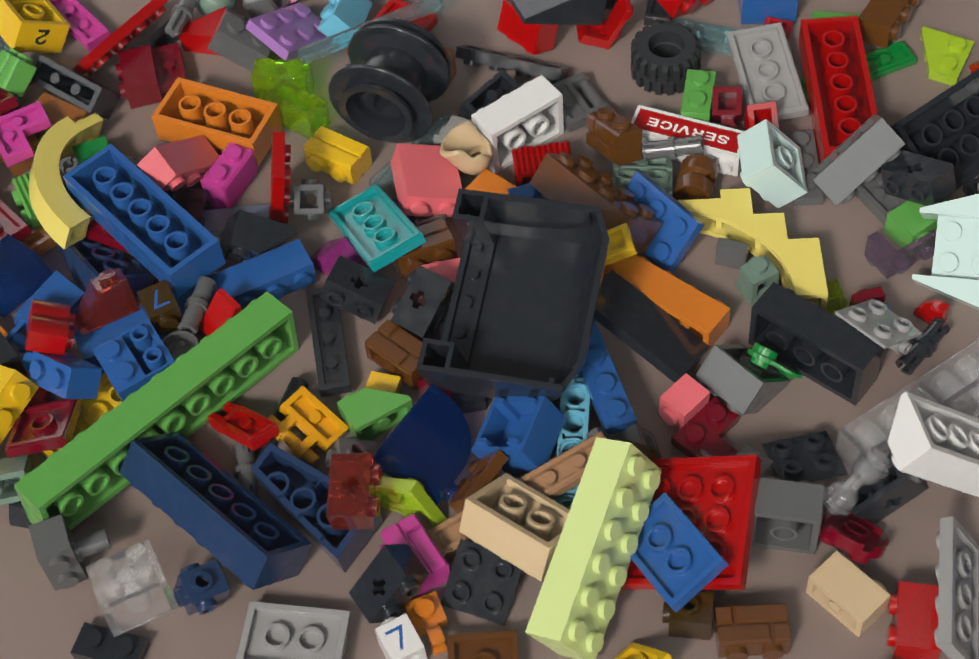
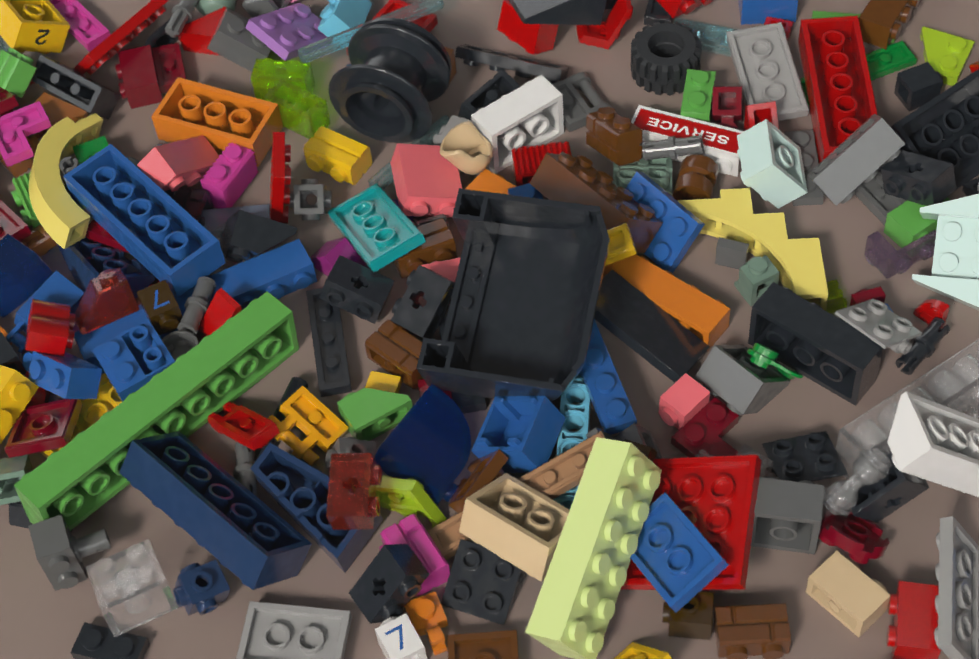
none -> black brick [894,62,943,111]

